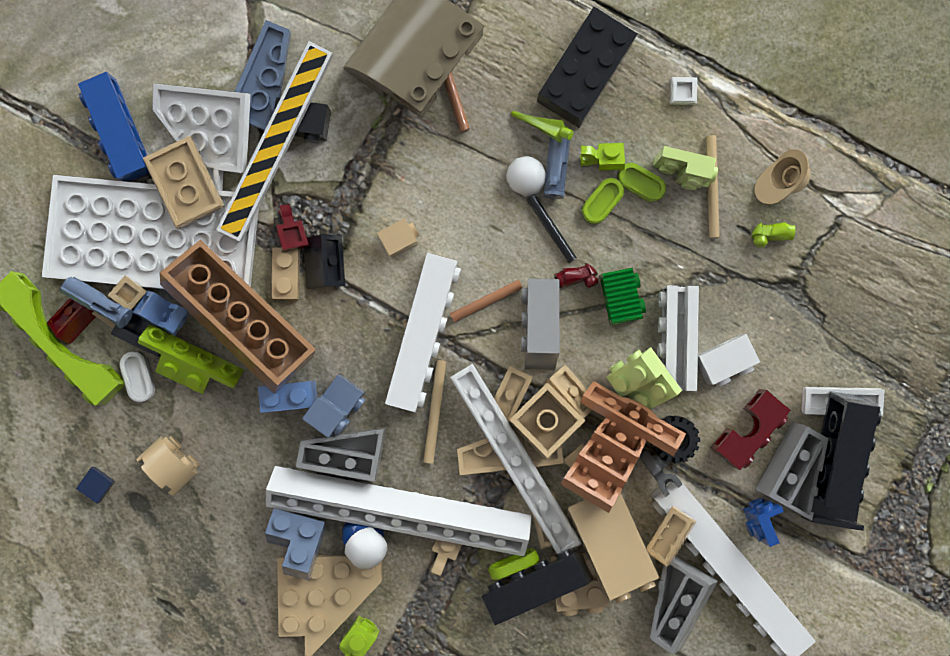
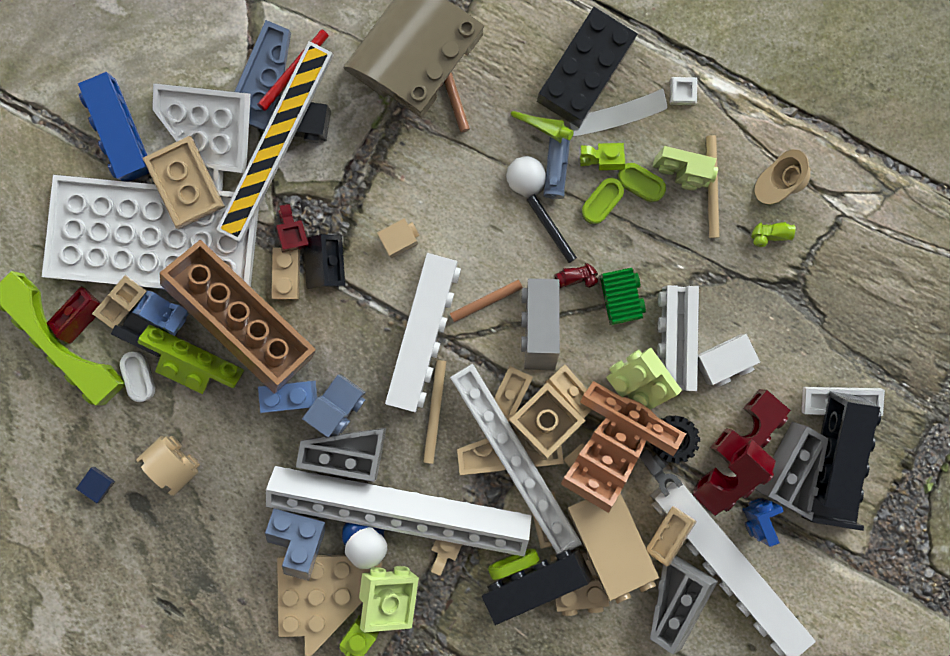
sand blue piece [60,277,133,328] -> none
none -> red bar [257,29,329,111]
none -> yellowish green plate [359,566,419,633]
none -> white sticker [570,89,667,136]
none -> dark red arch [692,440,776,516]

